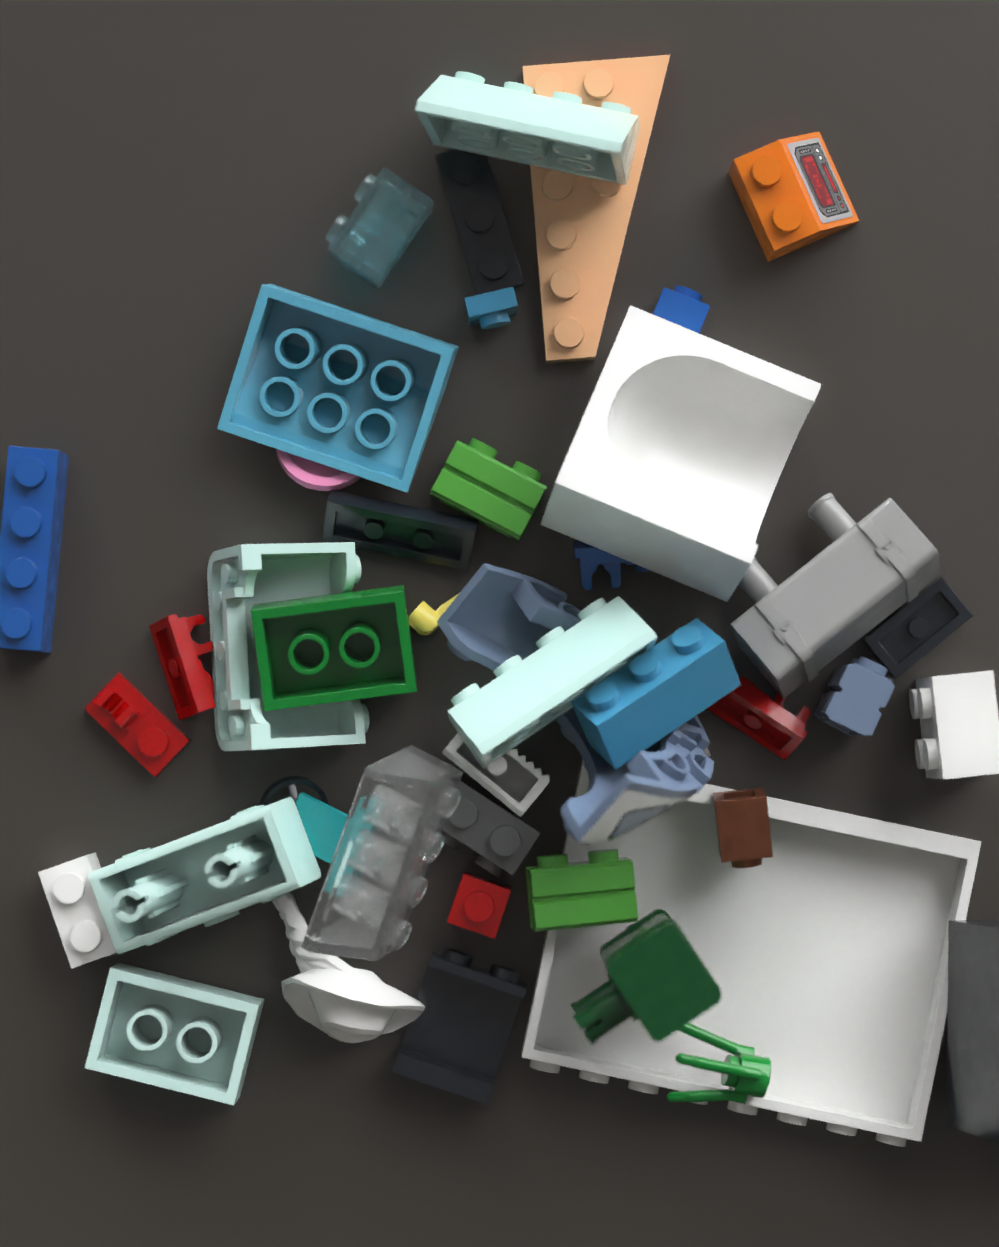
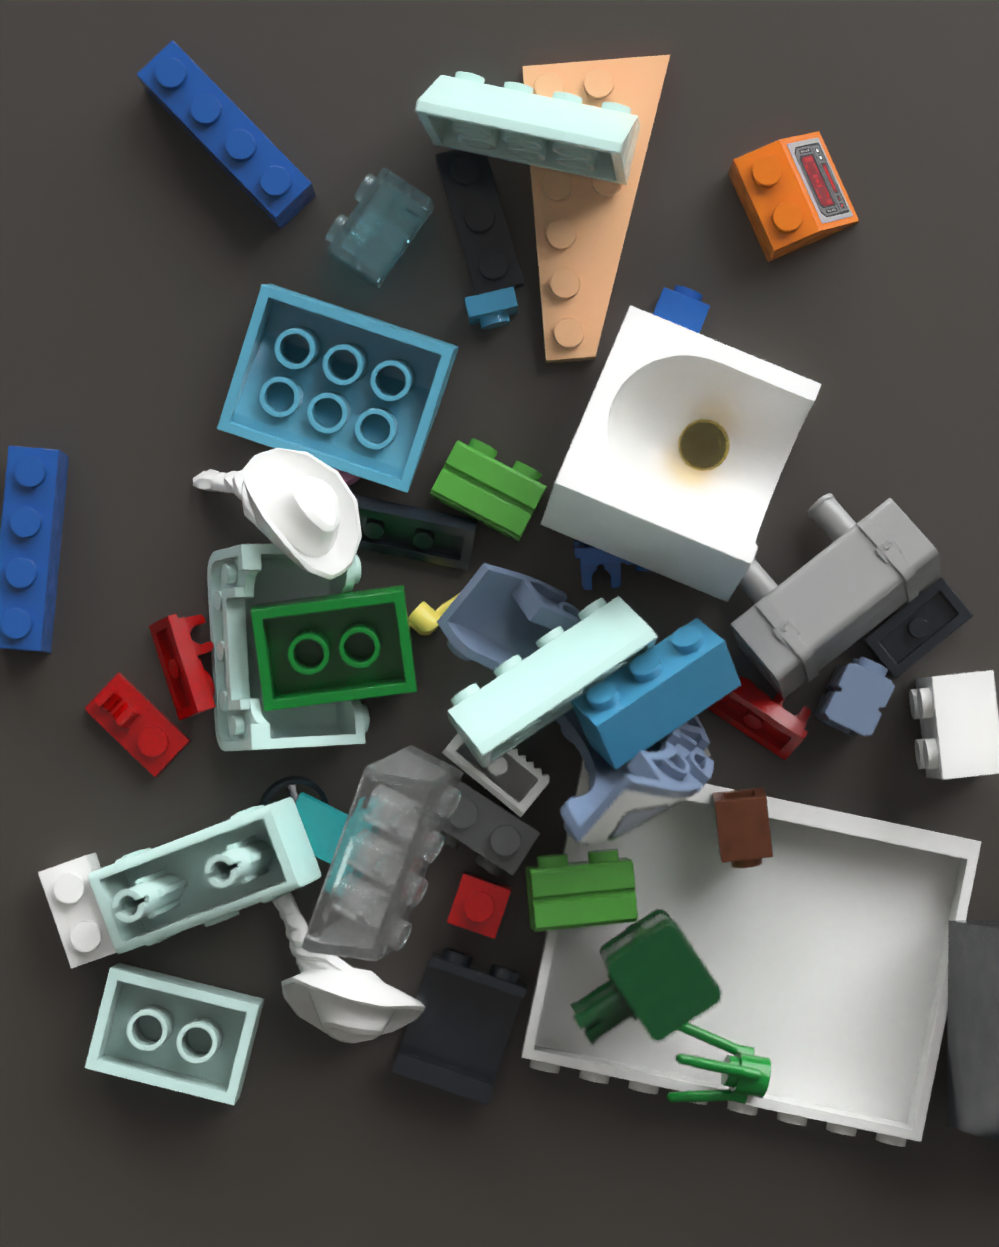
none -> blue brick [136,40,316,230]
none -> white hat [193,448,362,580]
none -> clear yellow tile [677,419,730,471]

